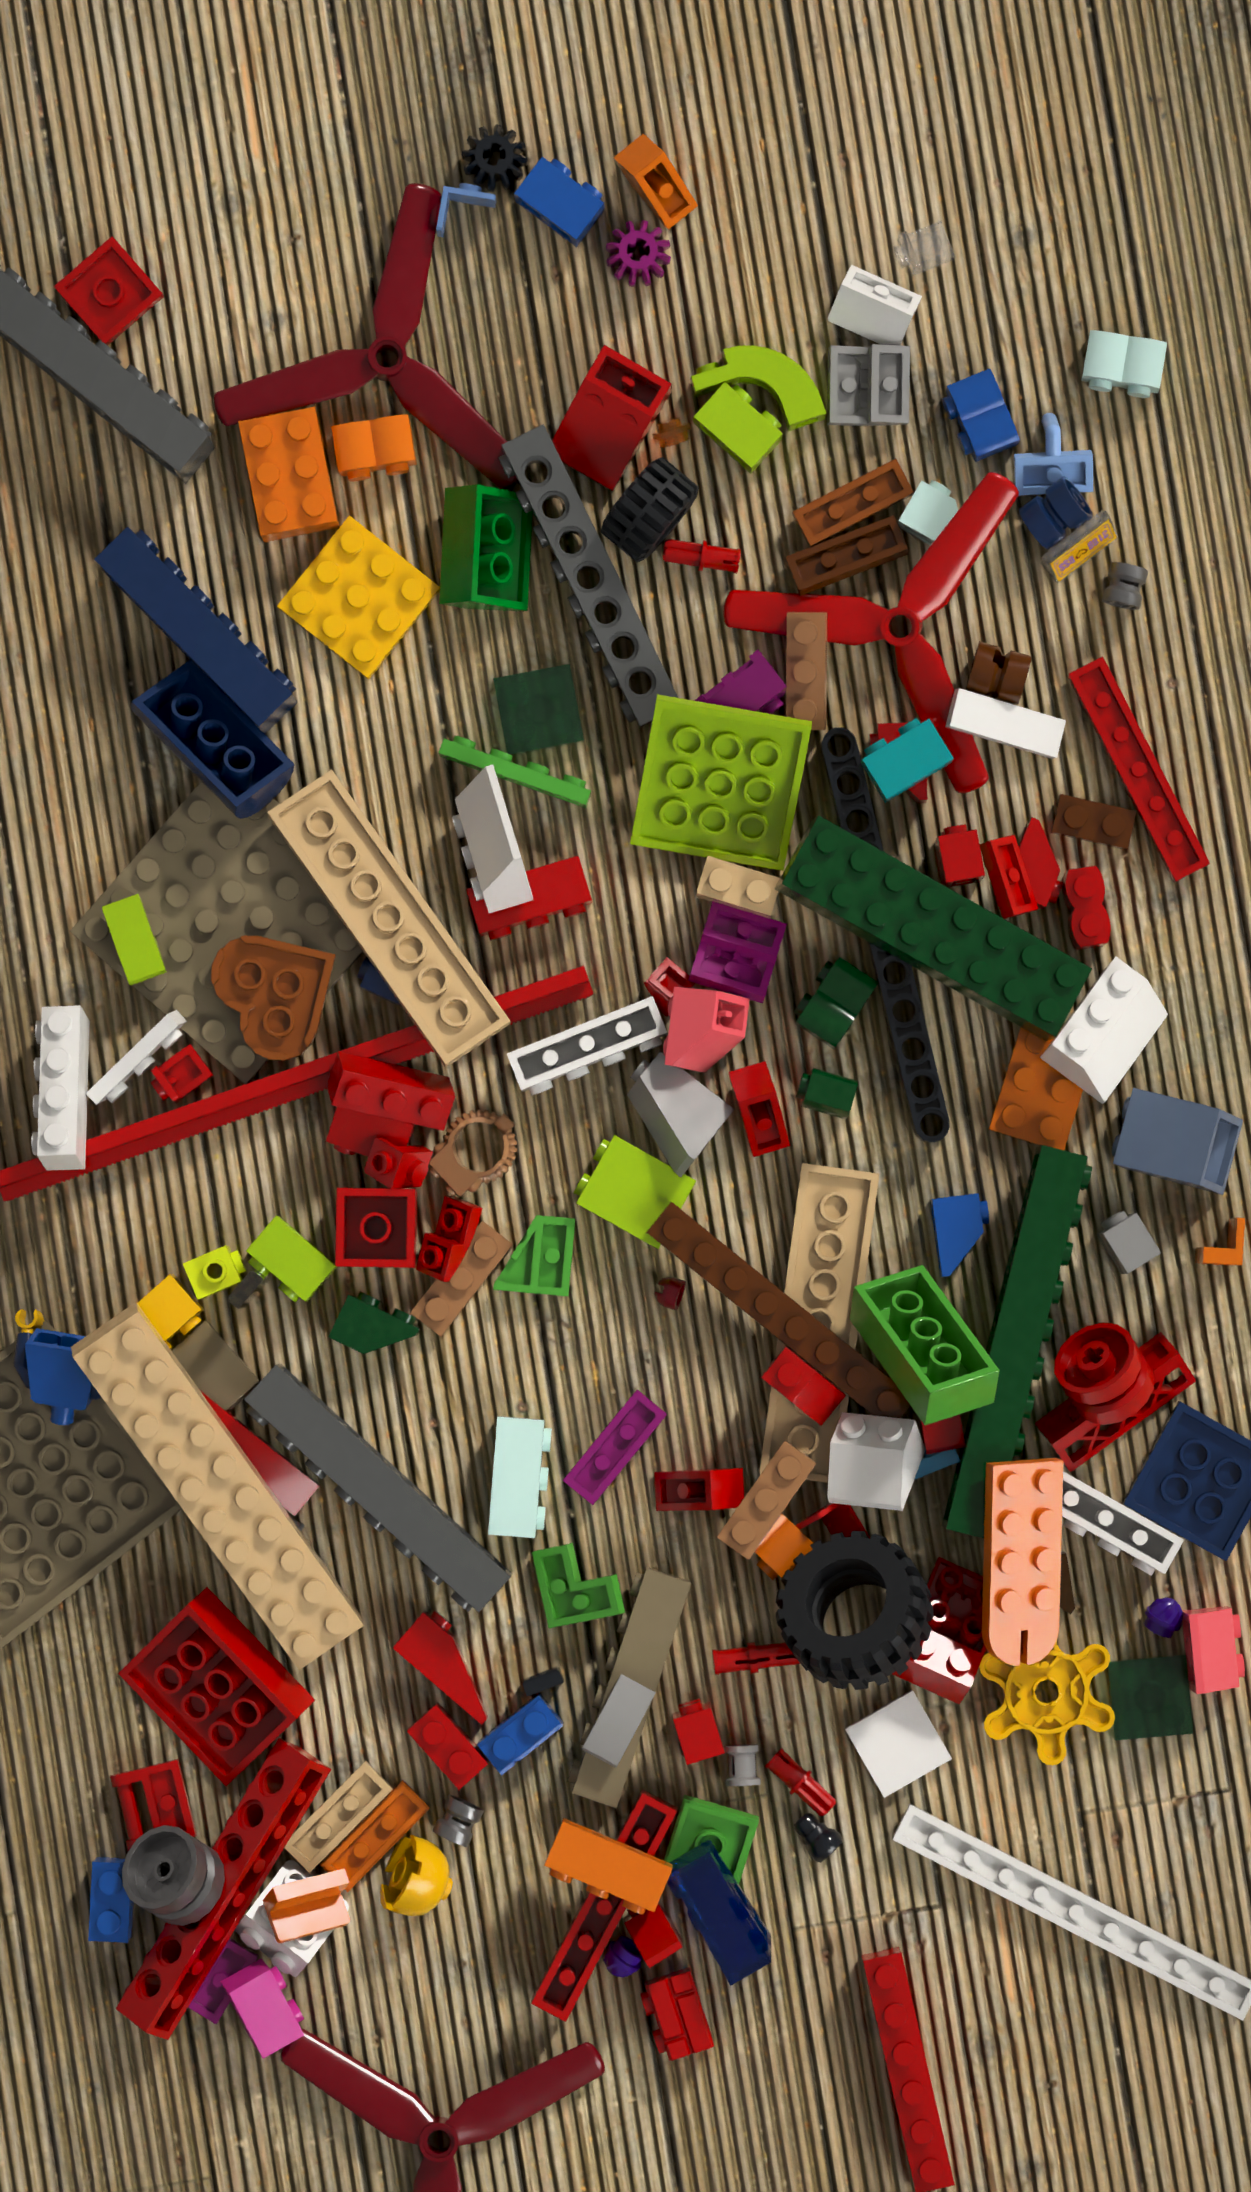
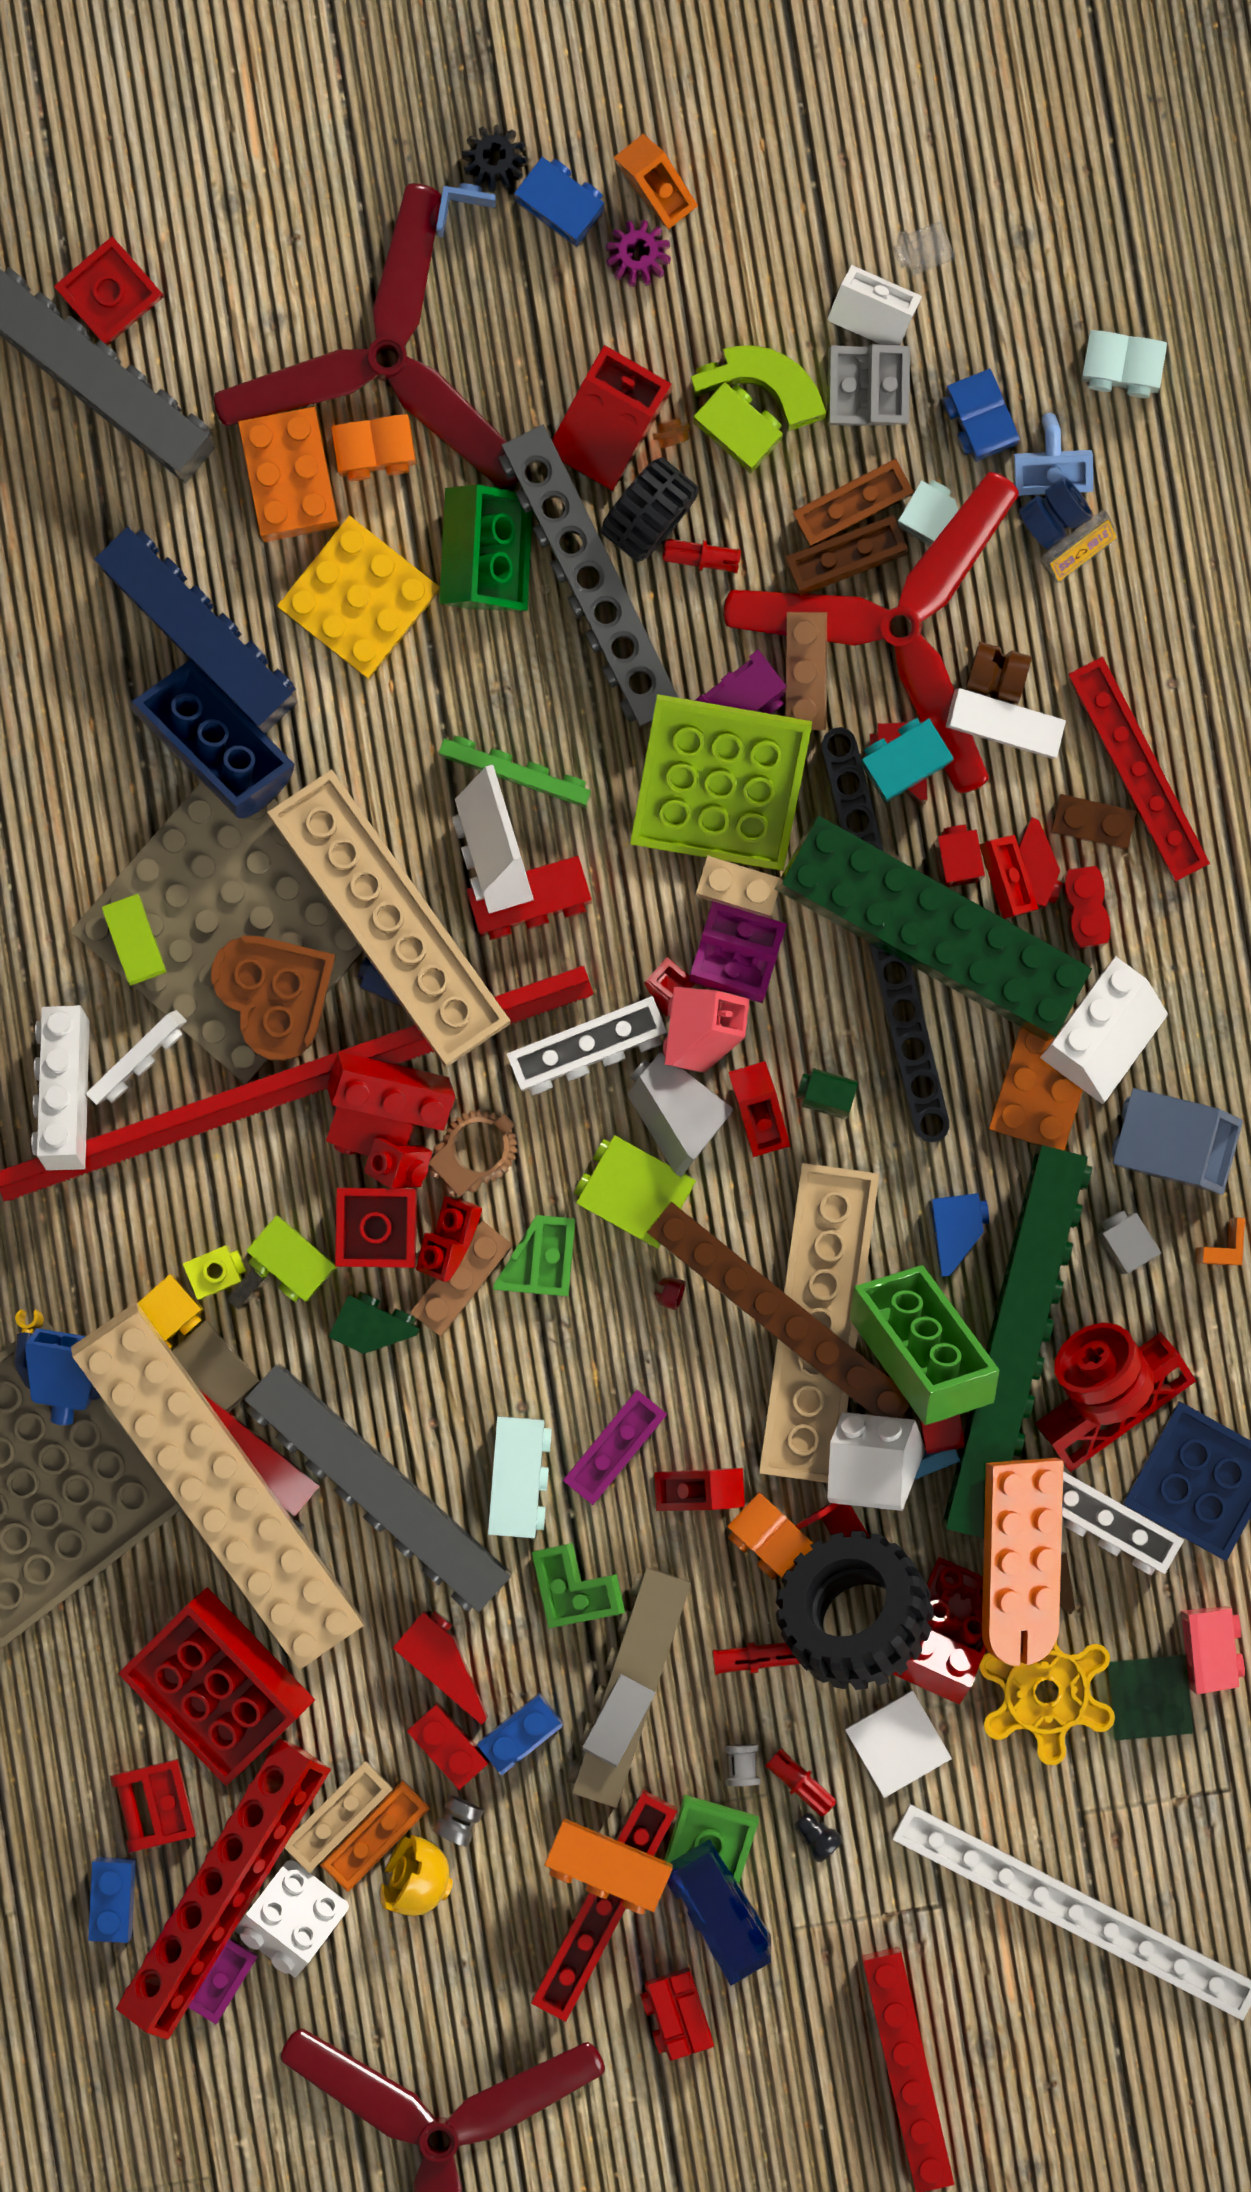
flat silver wheel [122,1825,225,1926] -> none
red bracket [150,1044,214,1103] -> none
dark pink brick [220,1958,304,2059] -> none
panel [262,1868,350,1943] -> none
clear green plate [493,664,584,755] -> none
black tile [522,1666,564,1697] -> none
dark purple plate [603,1936,643,1978] -> none
red slope [624,1901,683,1968] -> none
red brick [673,1698,725,1765] -> none
medium nougat plate [717,1440,817,1560] -> none
red slope [760,1346,846,1426] -> none
dark green brick [794,957,879,1050] -> none
flat silver wheel [1102,562,1148,610] -> none
dark purple plate [1144,1597,1183,1638] -> none

